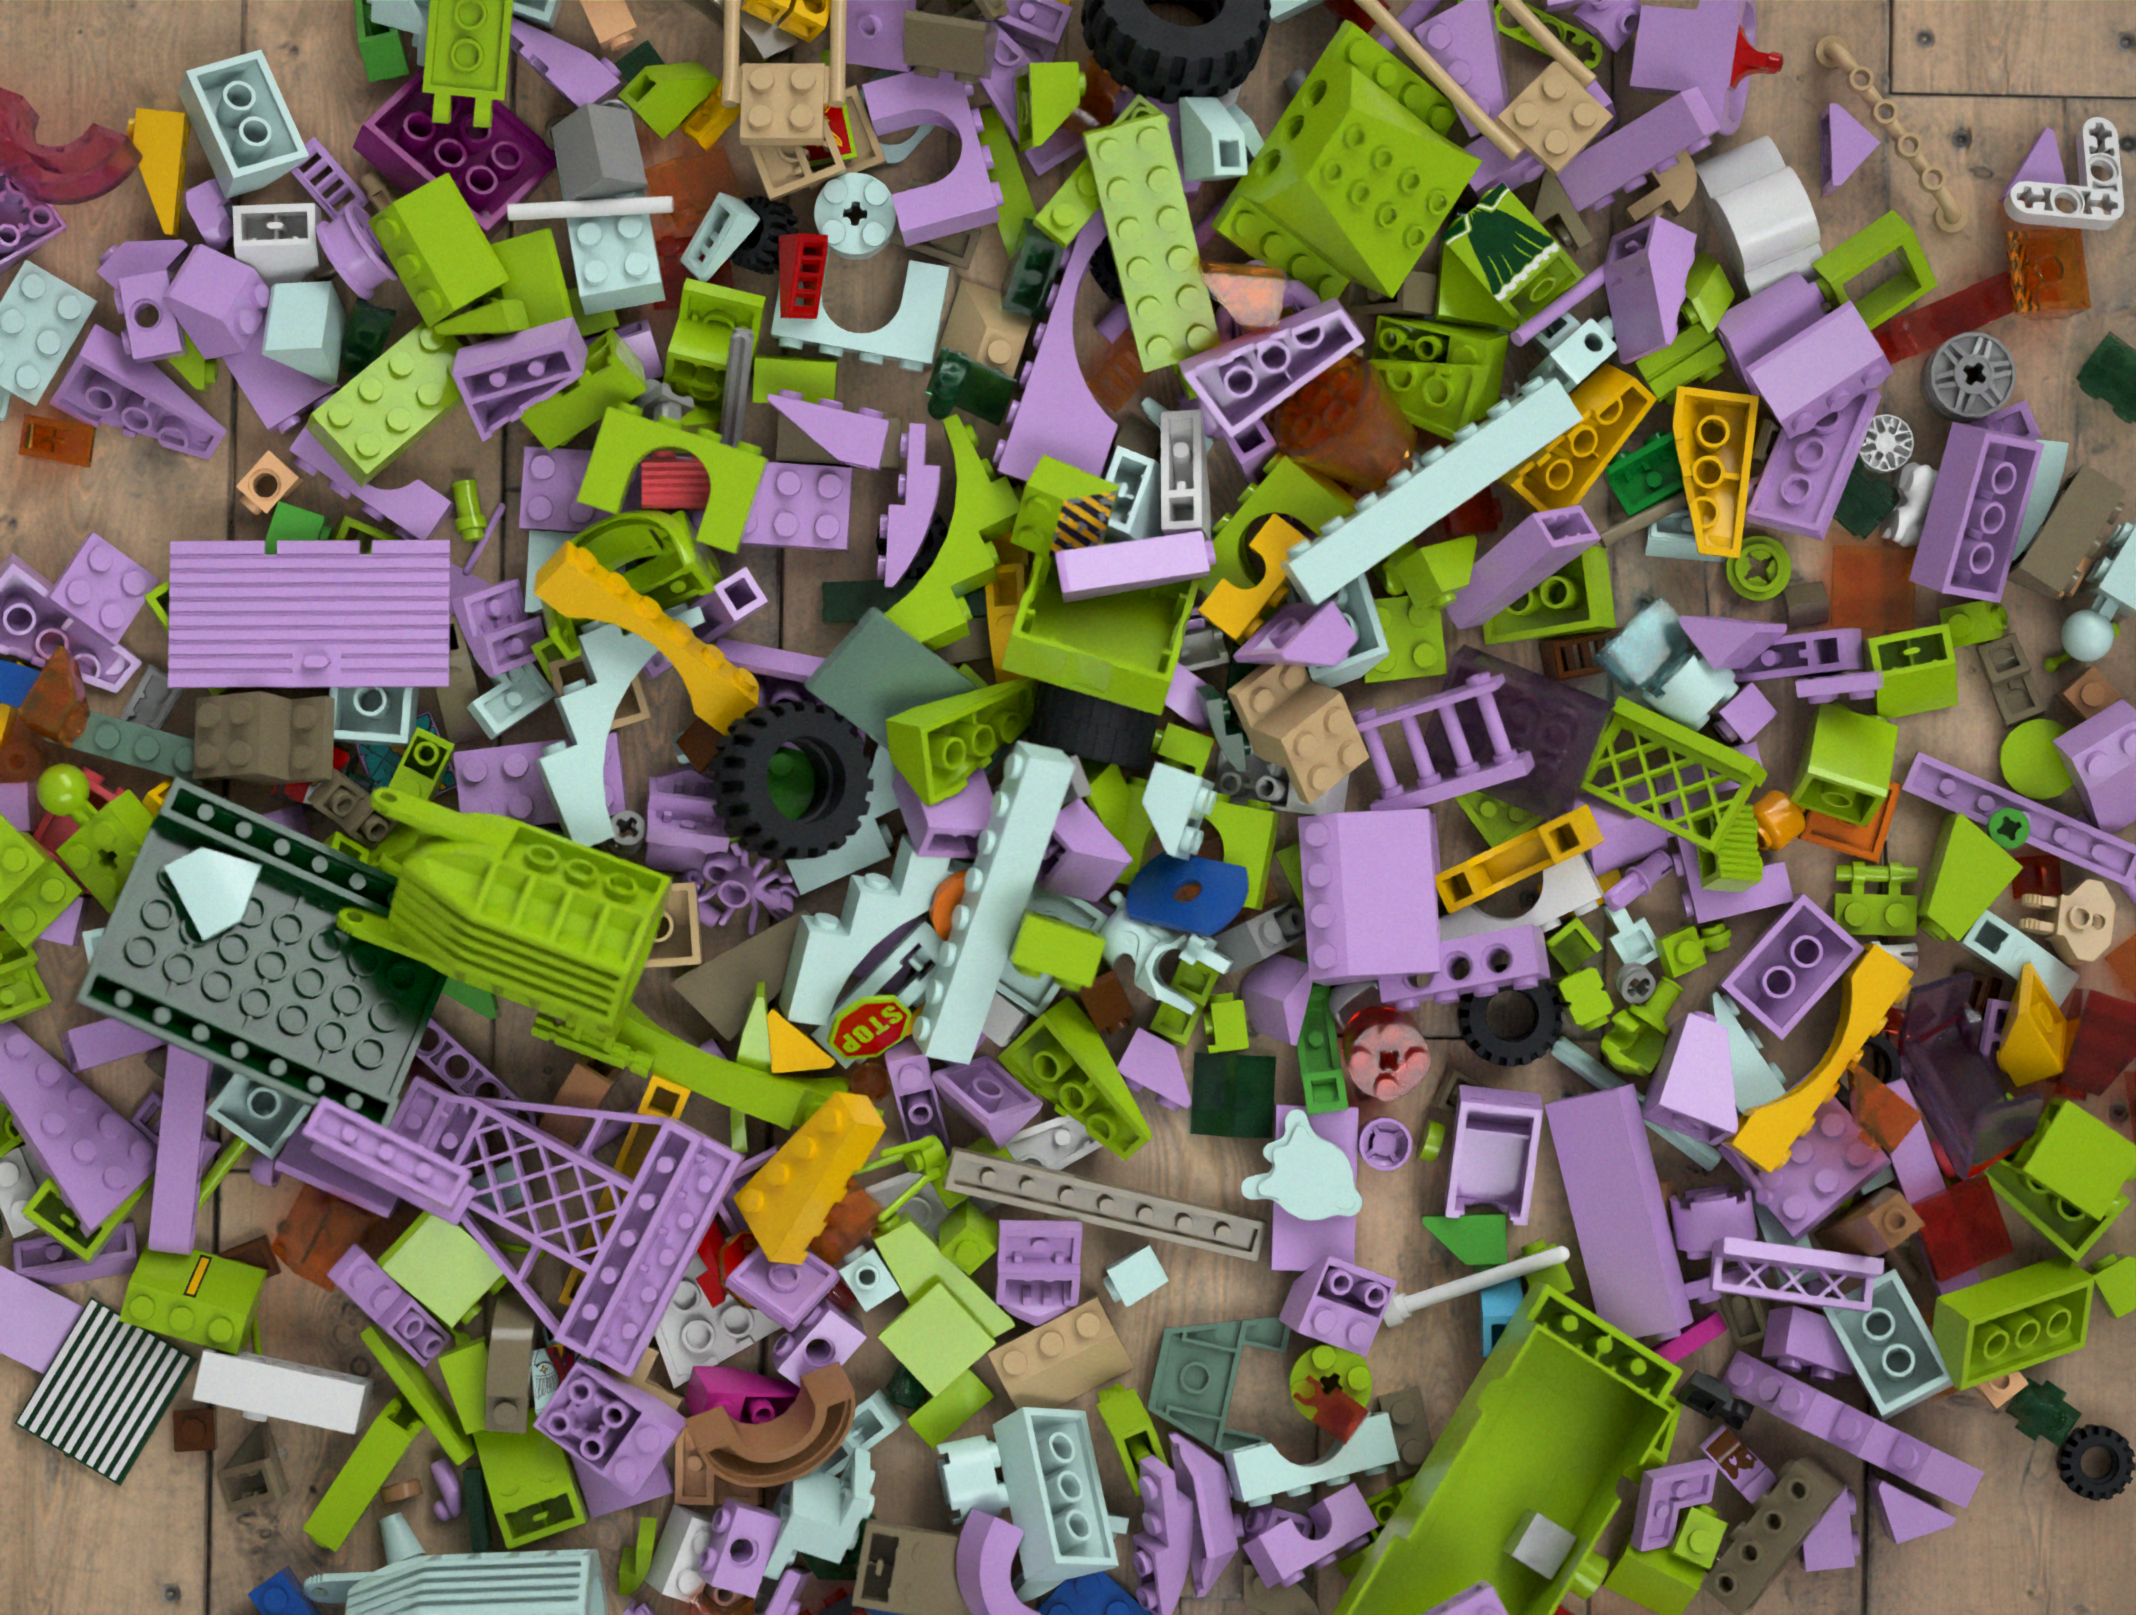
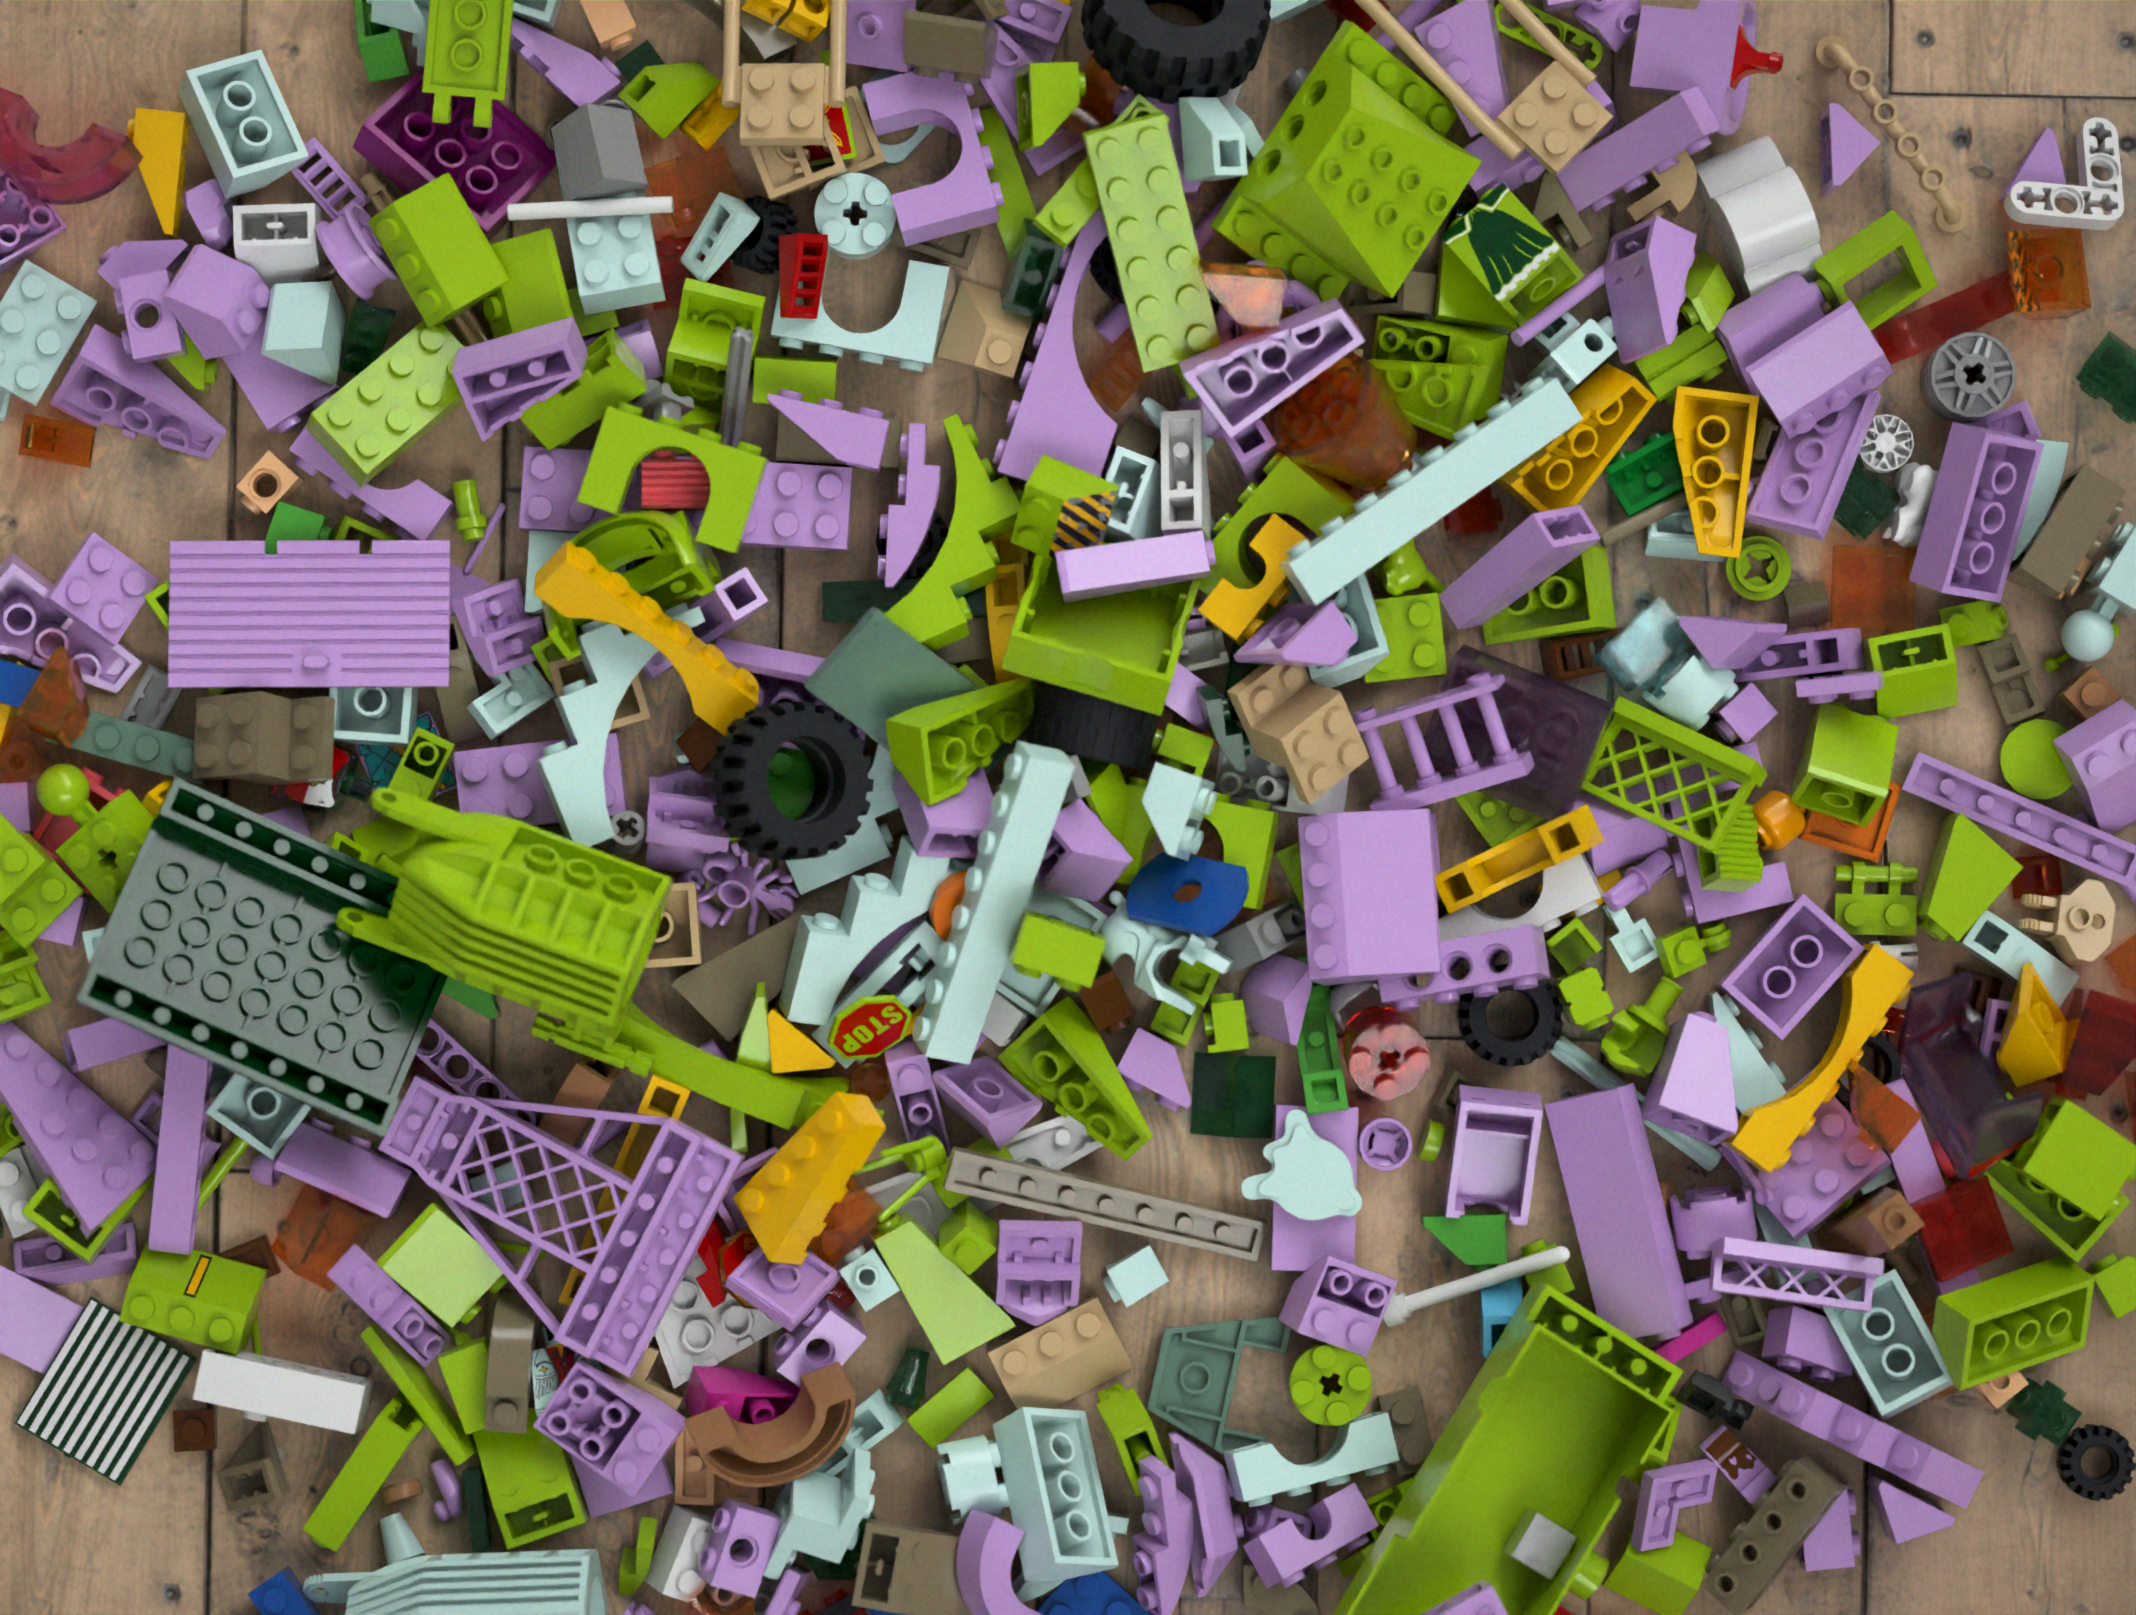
light aqua slope [165,847,262,941] -> none
lavender fence [302,1096,477,1227] -> none
dark tan slope [308,768,400,851] -> none
lime slope [434,299,530,335] -> none
lime piece [877,1280,996,1398] -> none
clear green hinge [926,345,1017,426] -> none
clear red plate [1293,1375,1371,1446] -> none
lime slope [1395,534,1478,611] -> none
light grey bush [1614,962,1656,1004] -> none
lime bracket [1669,1504,1728,1570] -> none
bright green wheel [1986,808,2030,849] -> none

